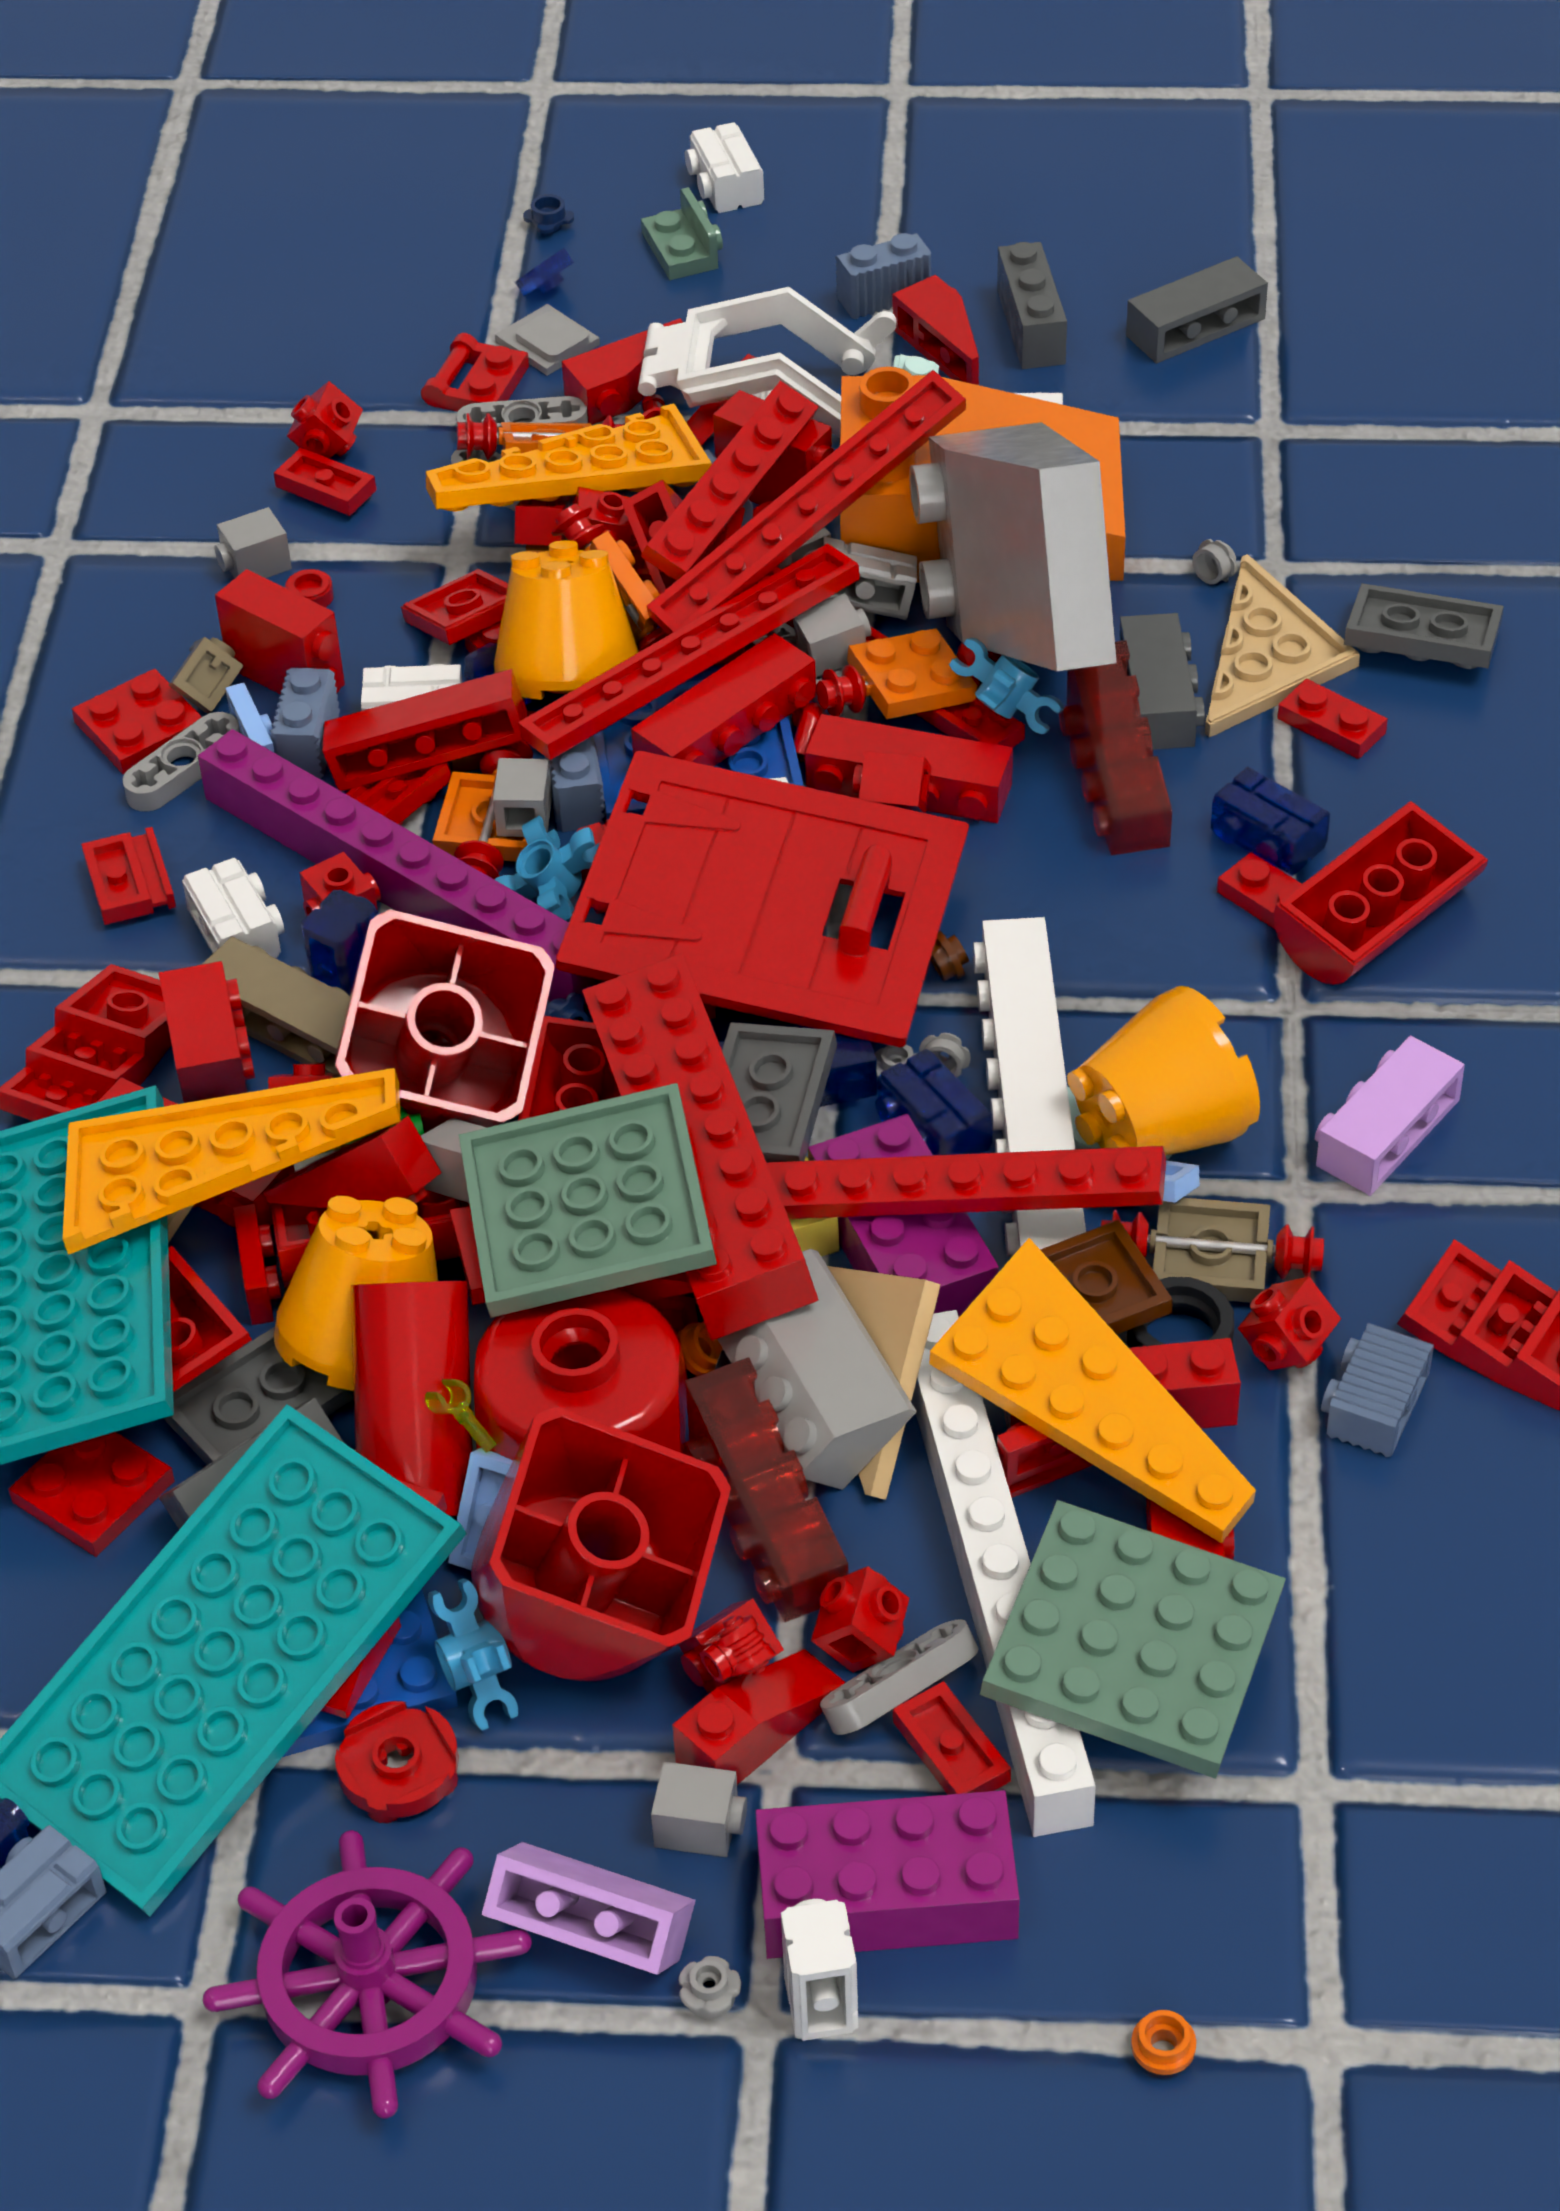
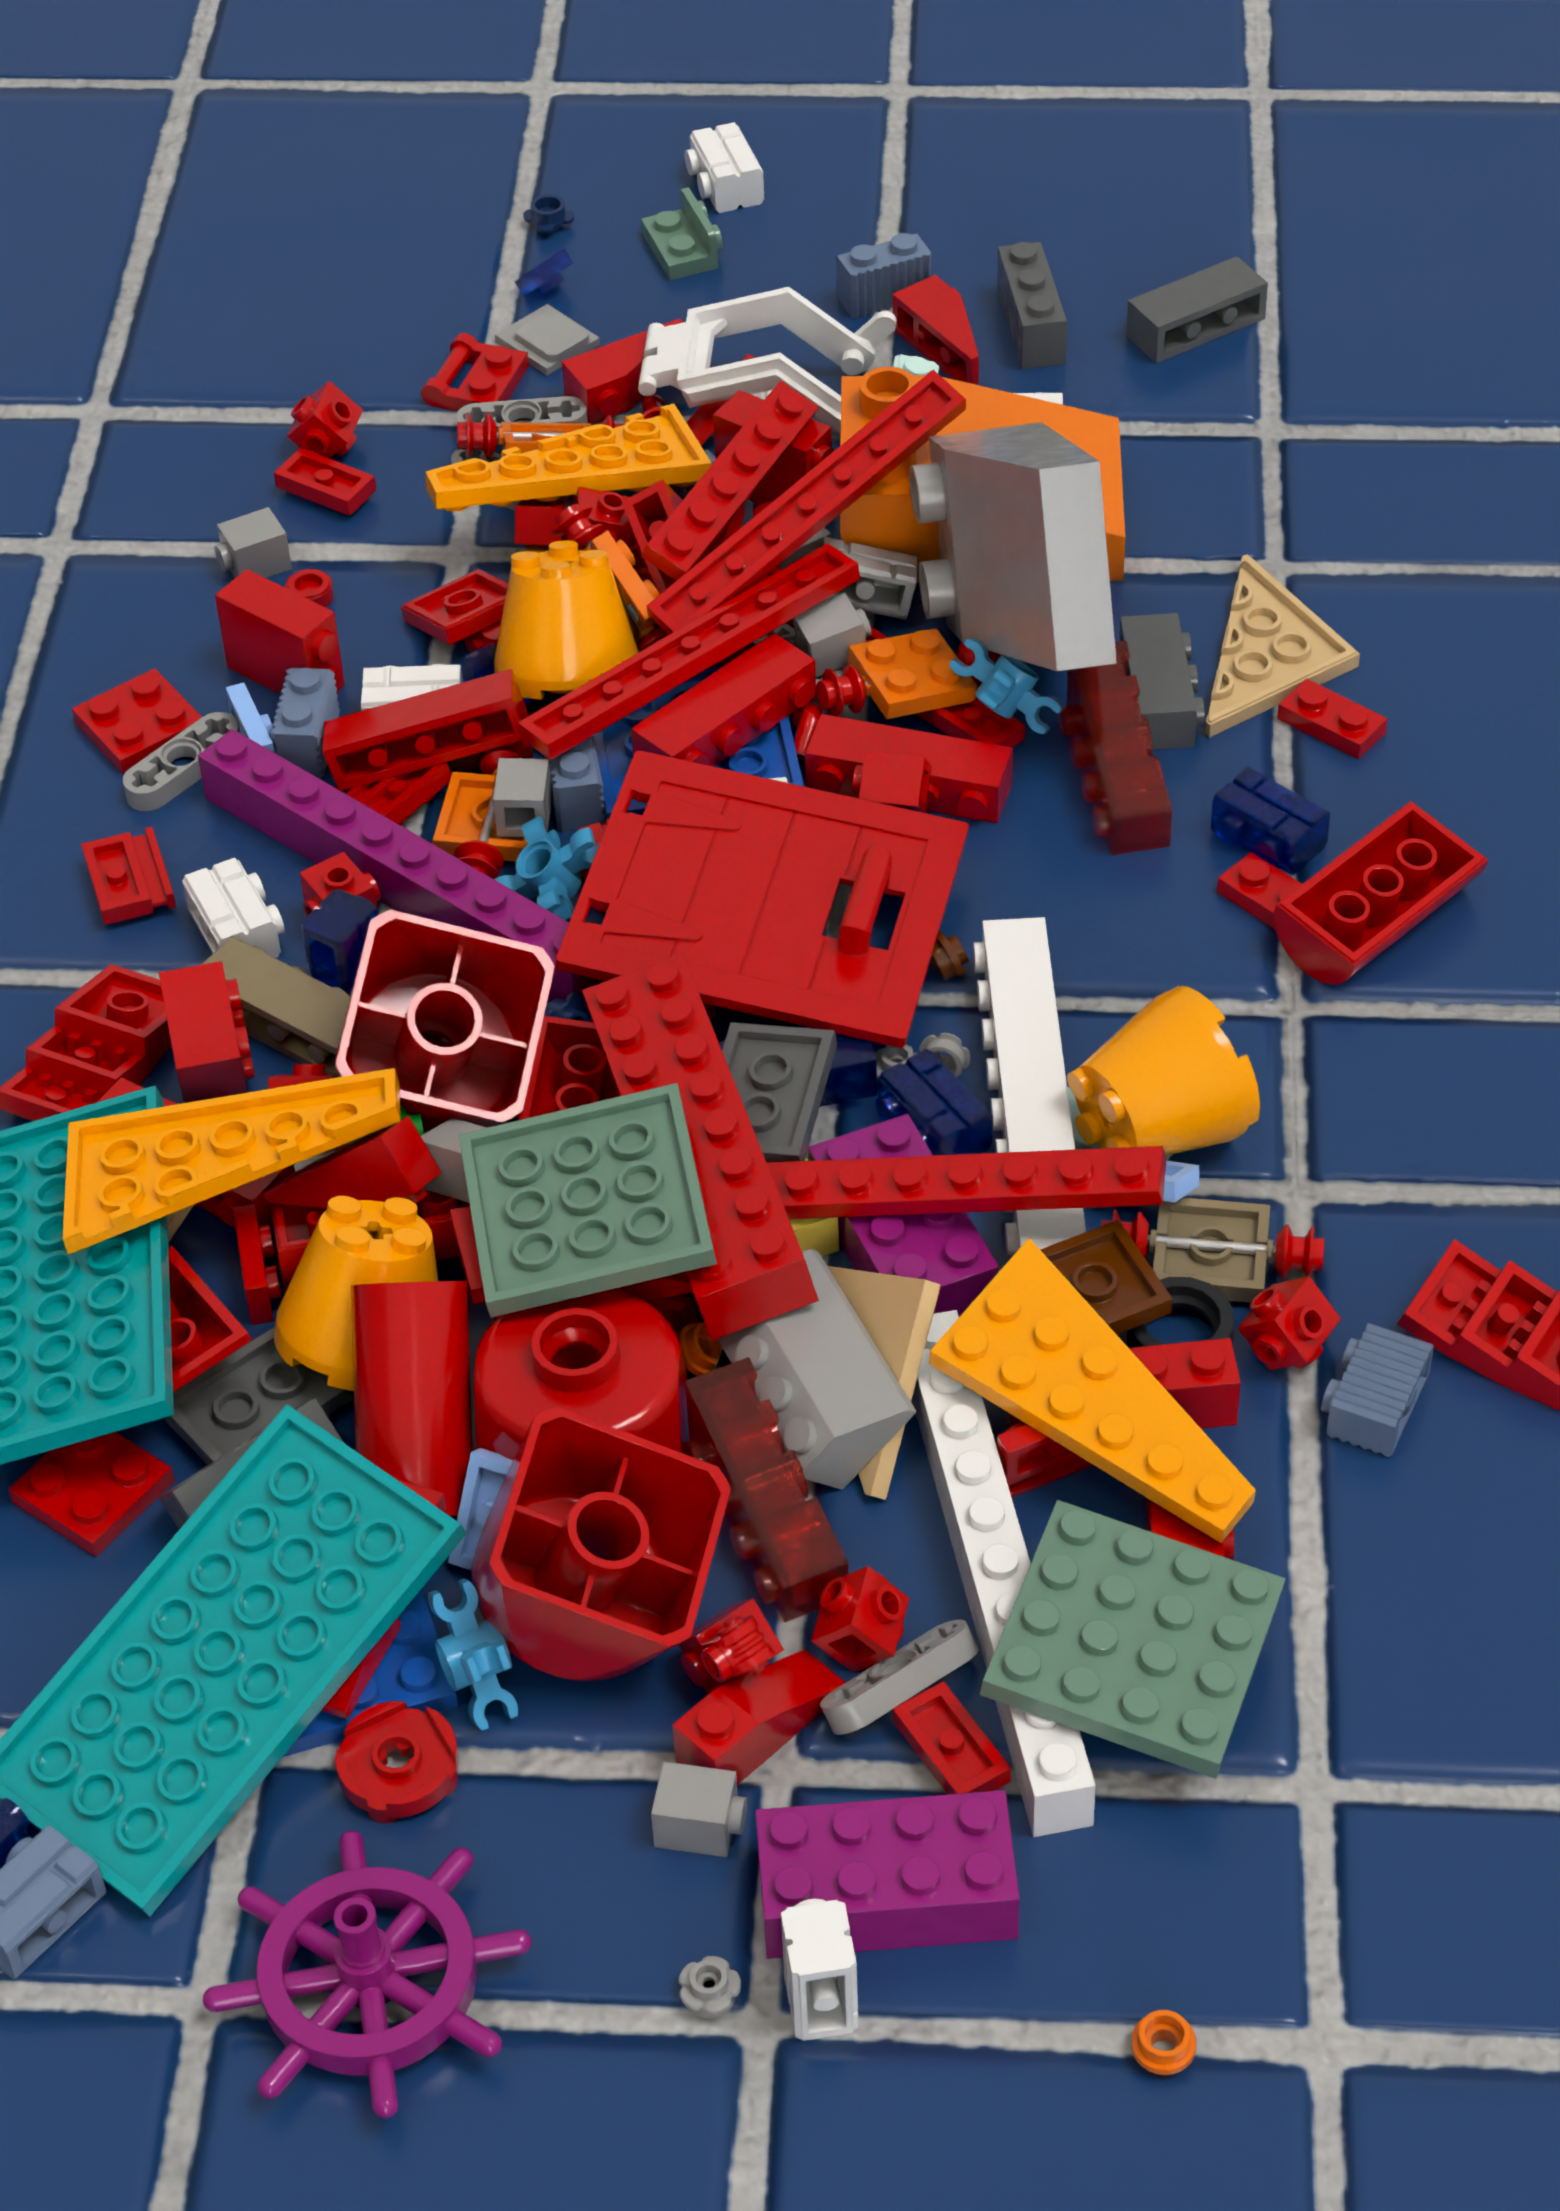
dark tan bracket [168,637,244,714] -> none
clear neon green hand [425,1379,497,1453] -> none
lavender brick [482,1842,696,1975] -> none
light grey plate [1192,539,1237,584] -> none
lavender brick [1315,1035,1465,1196] -> none
dark grey plate [1344,583,1504,669] -> none

